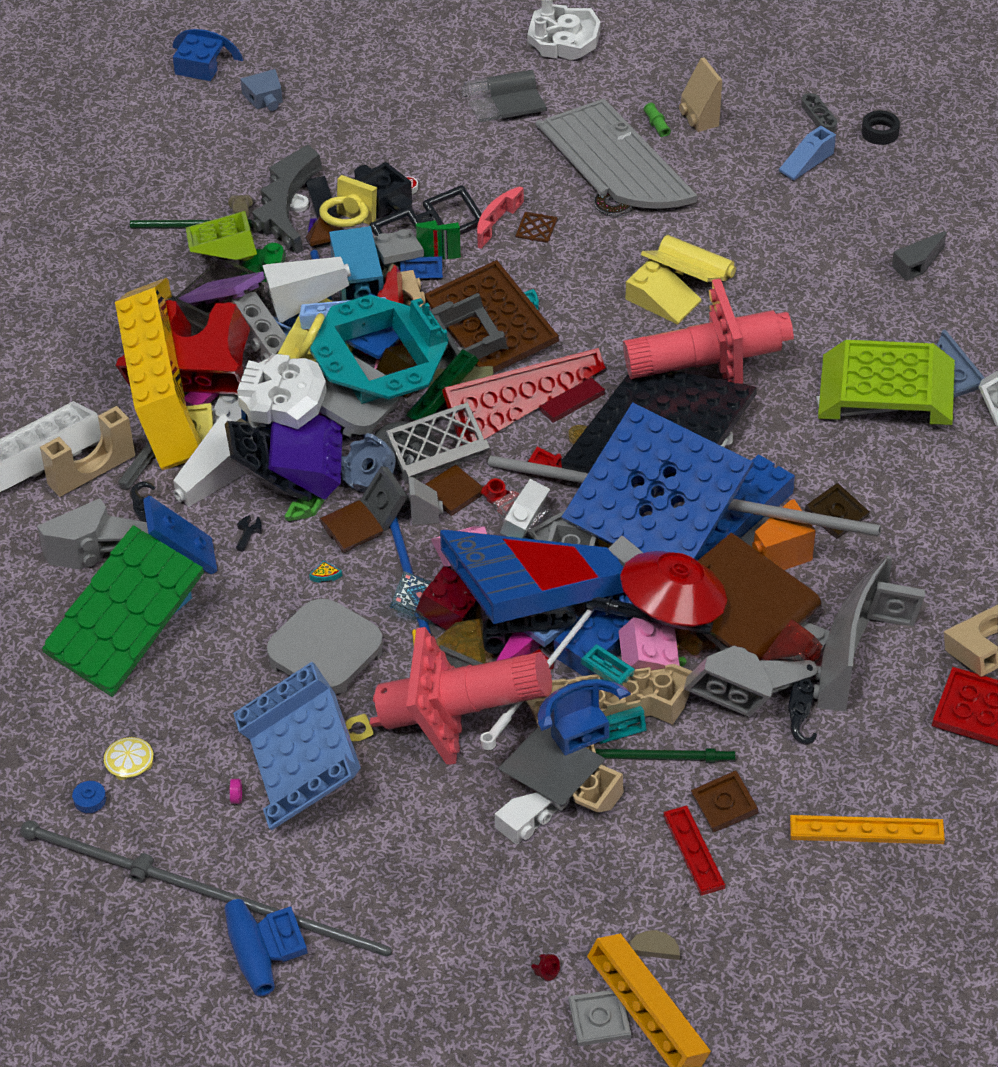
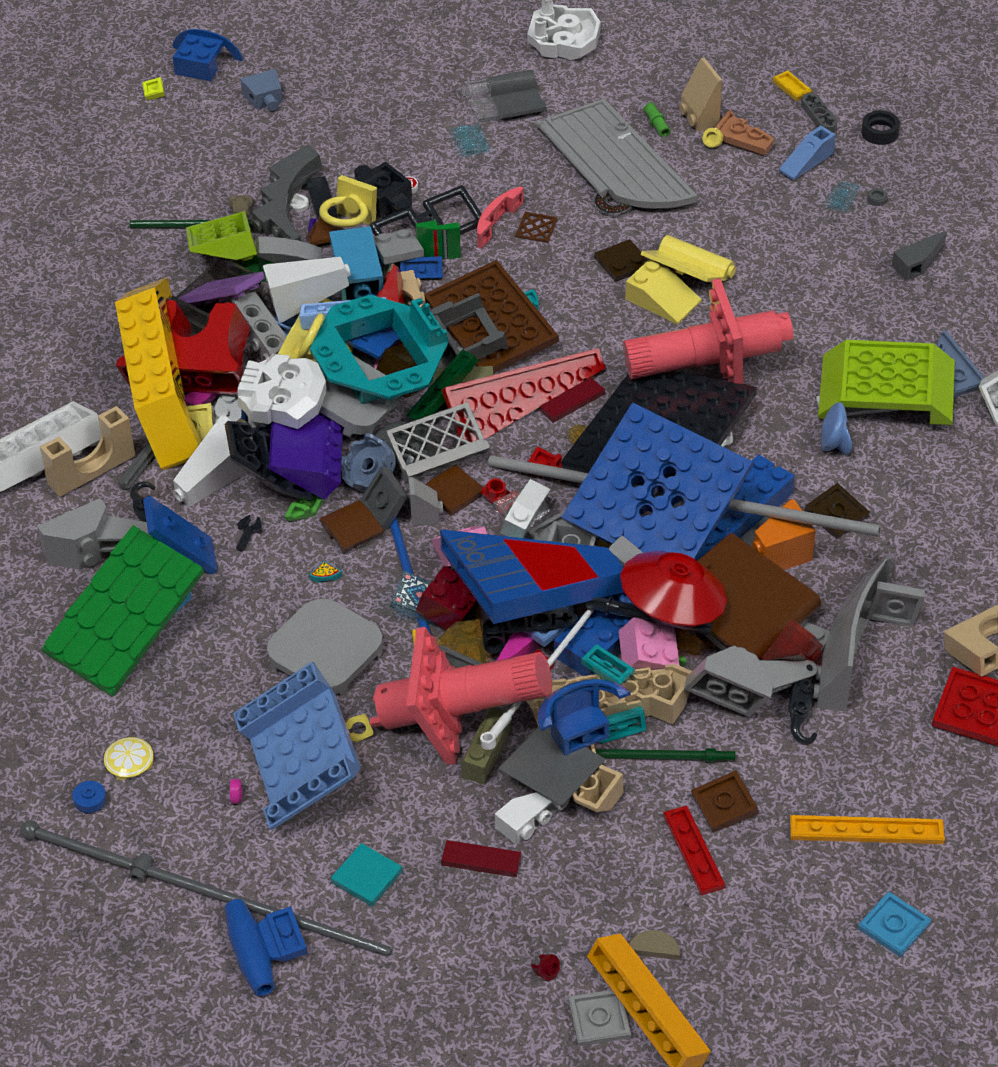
none -> neon yellow tile [142,77,165,100]
none -> light grey slope [256,237,322,263]
none -> teal tile [331,843,403,907]
none -> dark red tile [441,840,521,878]
none -> clear light blue plate [451,123,490,158]
none -> olive piece [461,707,512,785]
none -> dark brown plate [594,239,648,282]
none -> light yellow tile [702,128,723,148]
none -> nougat wing [715,110,774,156]
none -> yellow tile [772,70,812,102]
none -> medium blue piece [821,402,852,455]
none -> clear light blue slope [827,181,860,213]
none -> dark azure tile [858,891,932,957]
none -> dark grey tile [867,188,888,206]

